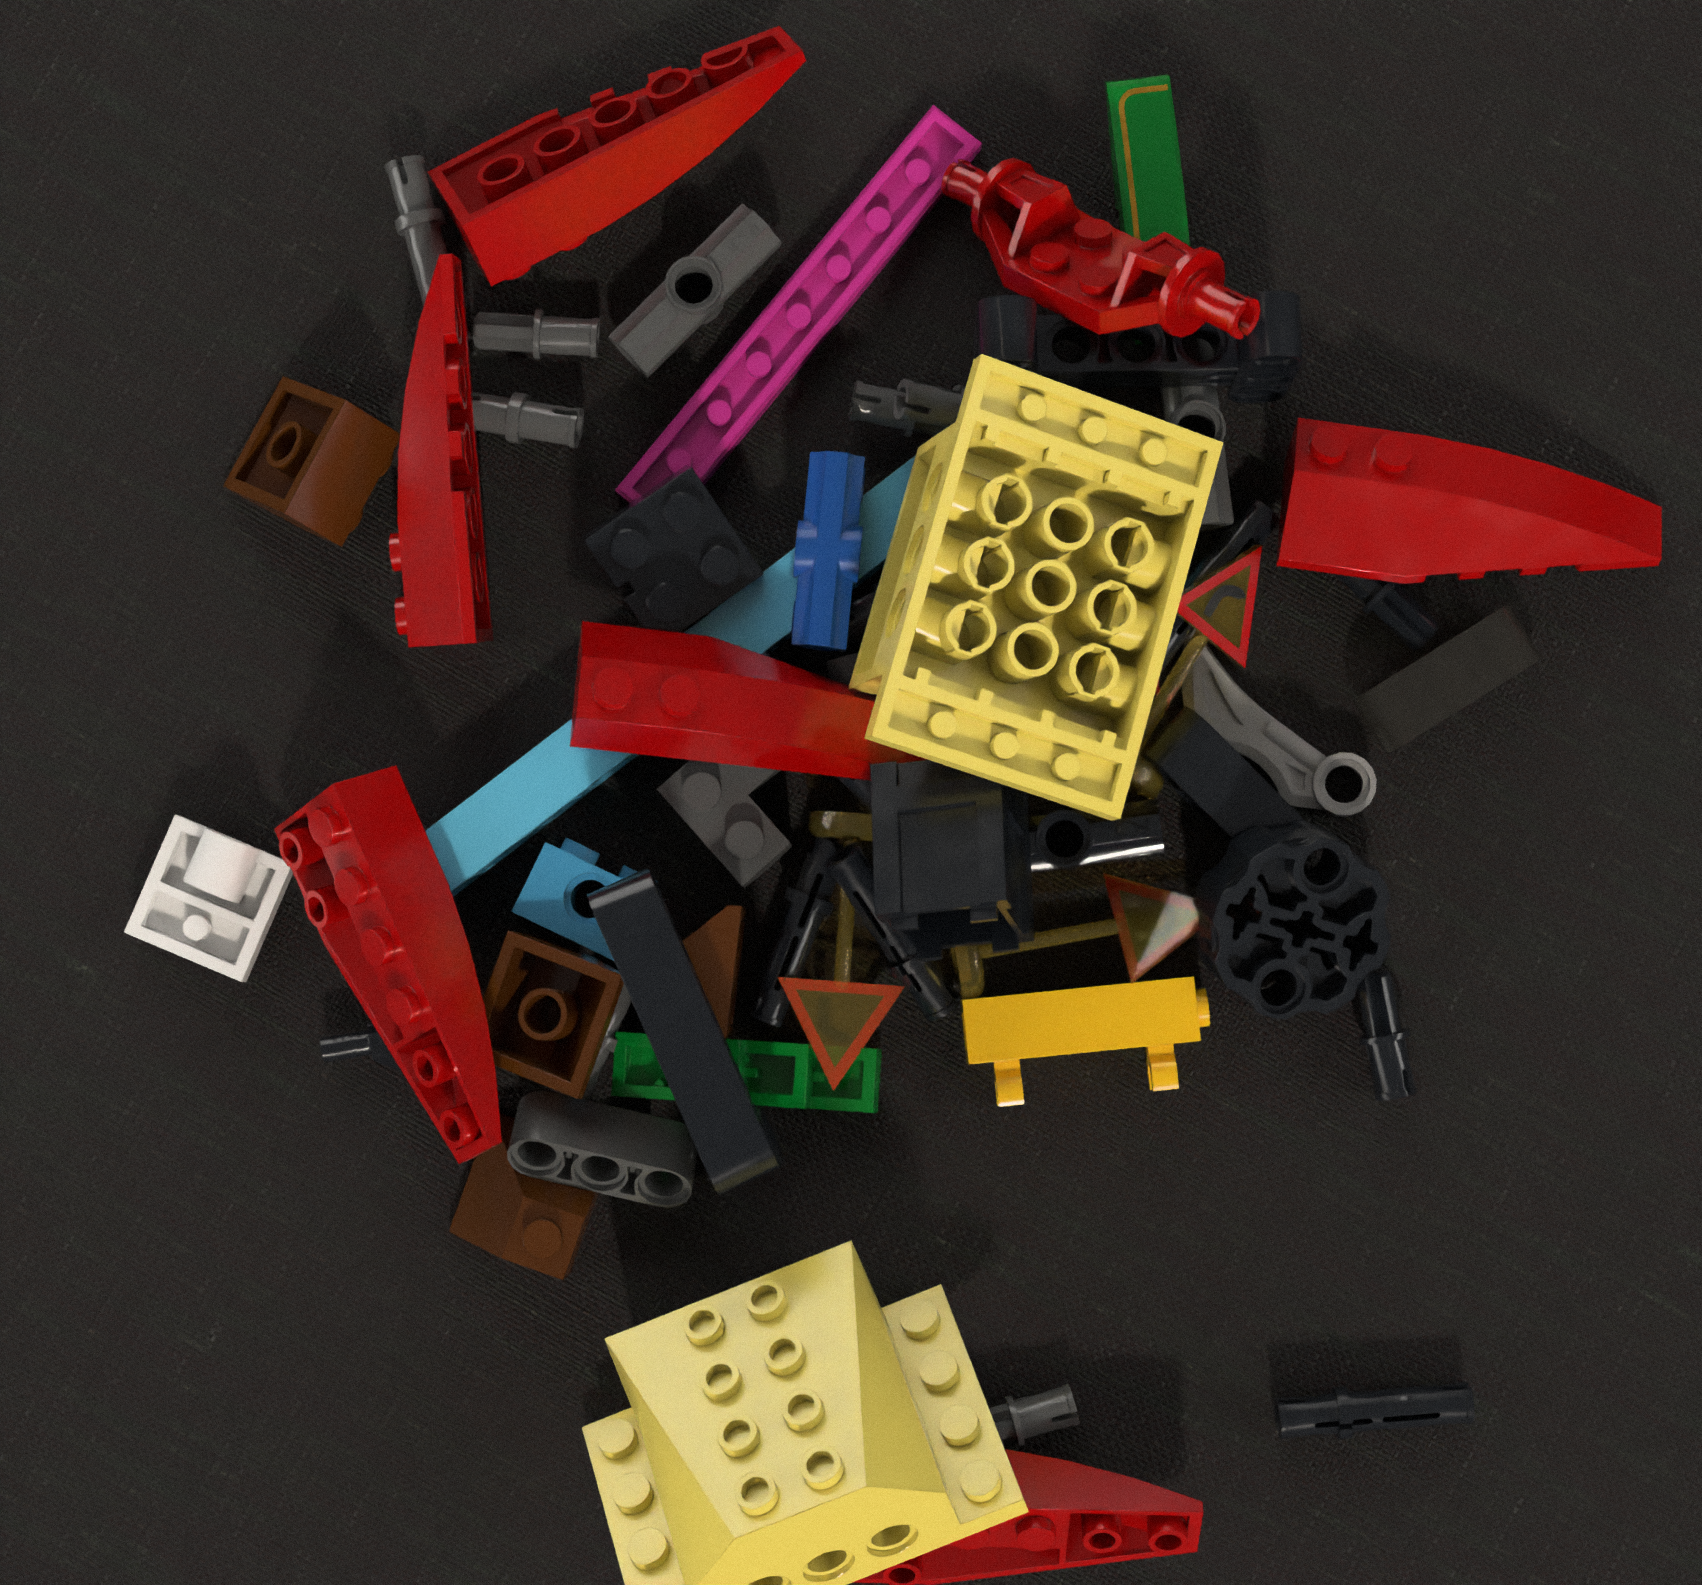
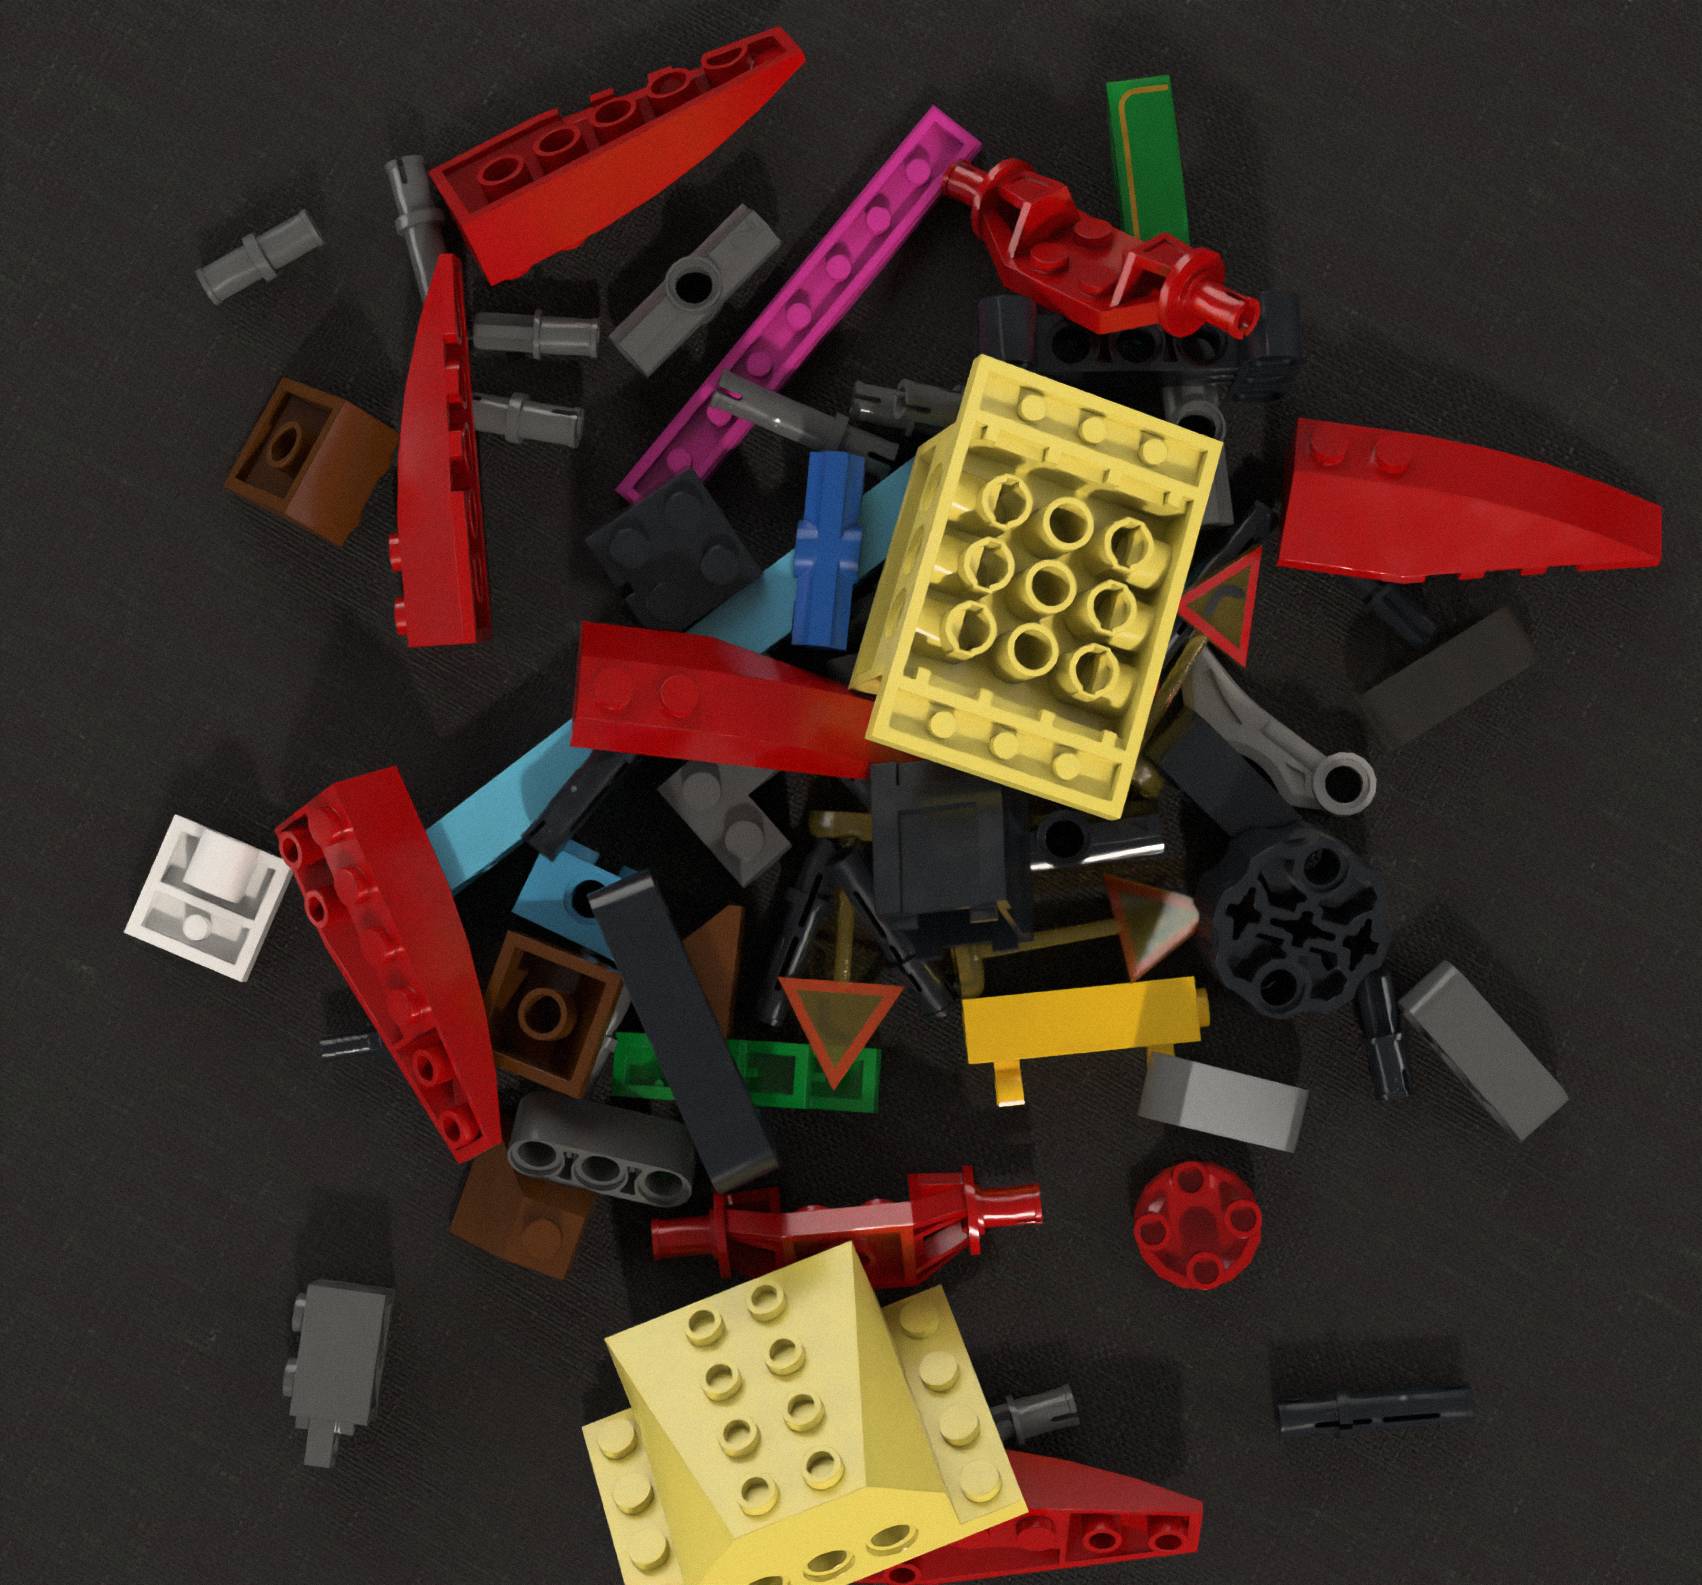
none -> dark grey pin [195,208,326,305]
none -> dark grey hinge [283,1279,395,1468]
none -> black pin [520,749,643,863]
none -> red plate [651,1164,1042,1290]
none -> dark grey pin [709,368,899,481]
none -> red dish [1134,1161,1262,1290]
none -> beam [1137,1051,1310,1153]
none -> dark grey beam [1396,960,1569,1143]

